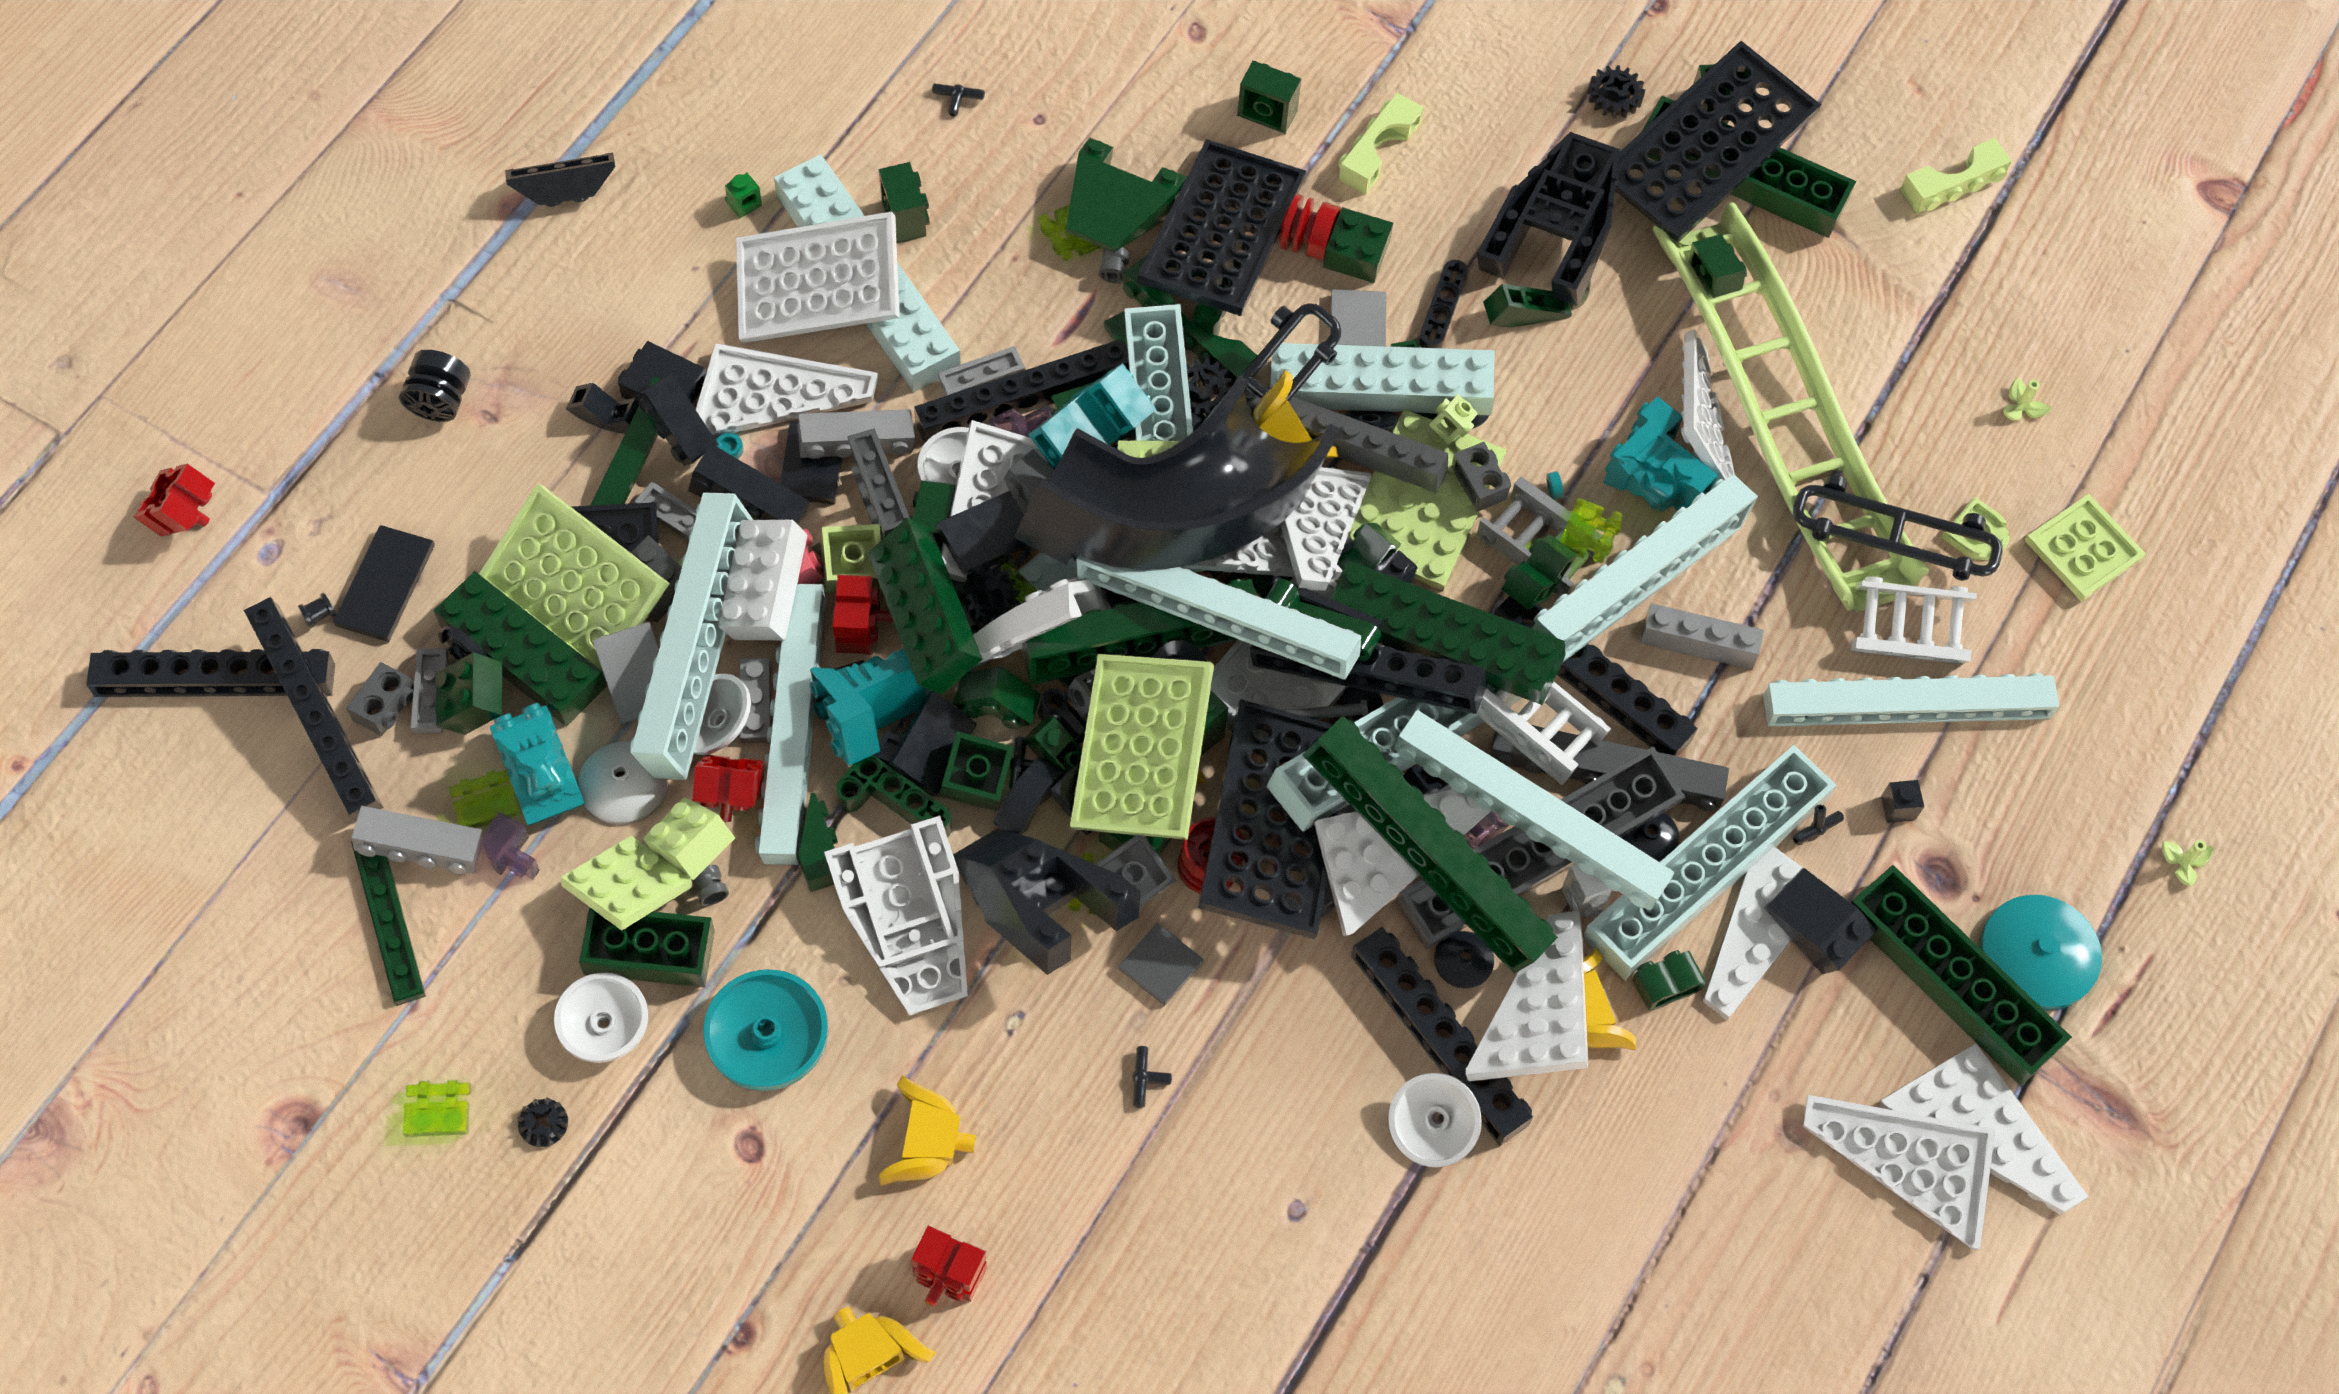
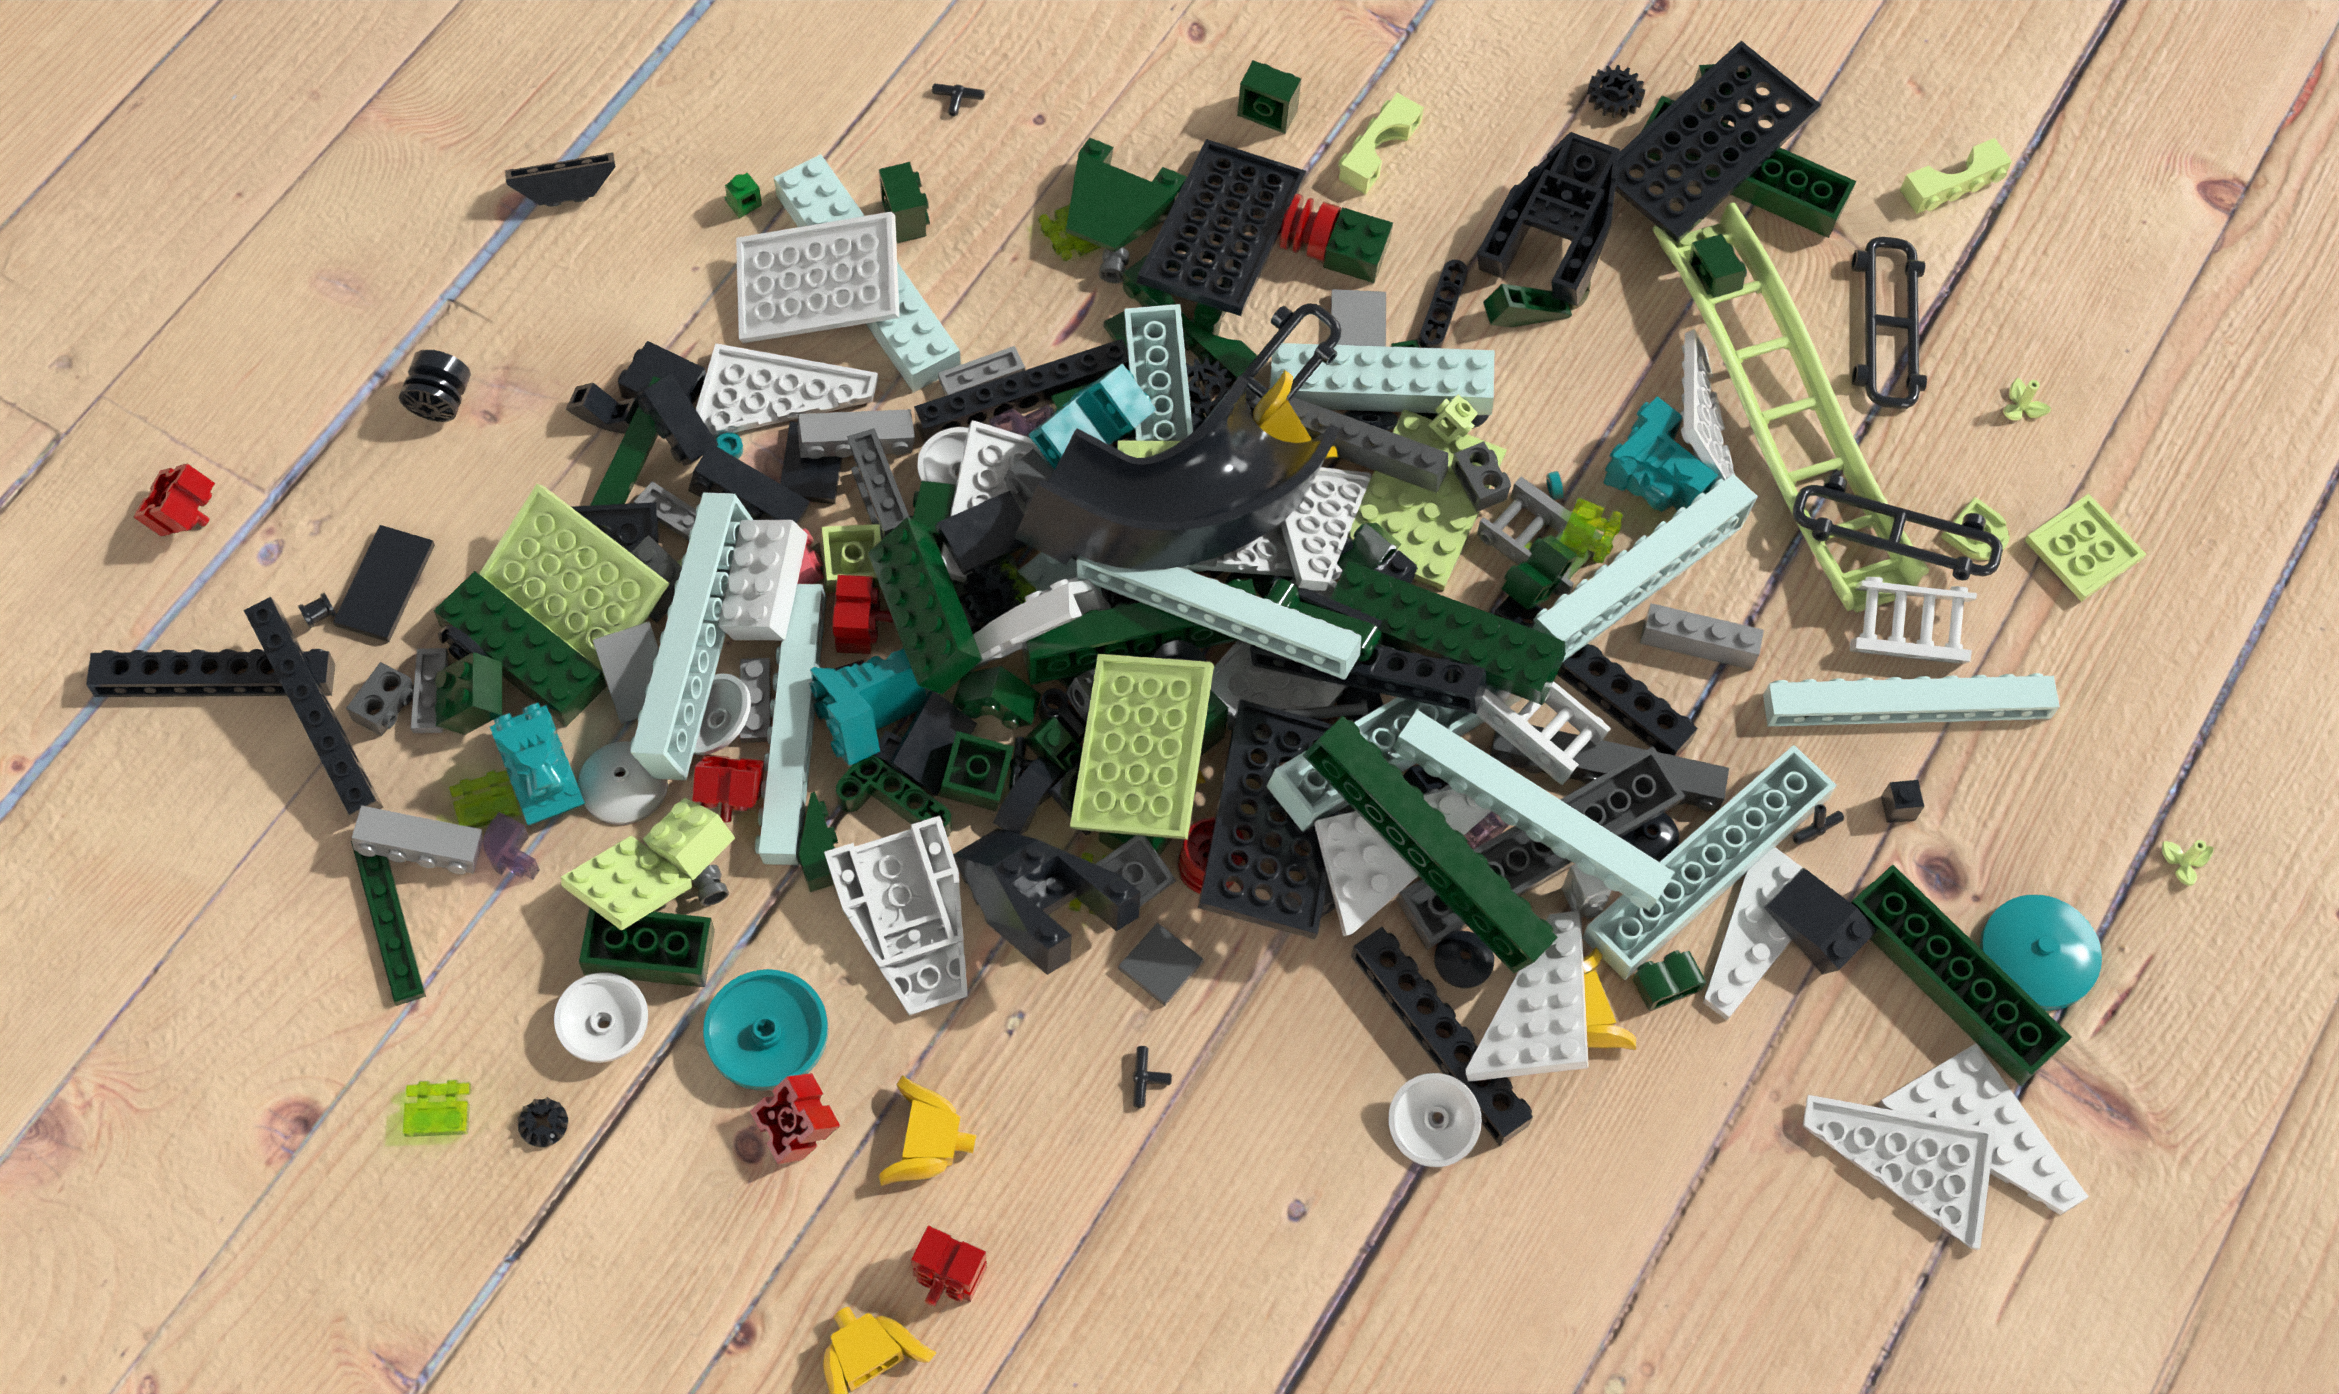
none -> red brick [750,1073,840,1164]
none -> black bar [1851,236,1927,409]

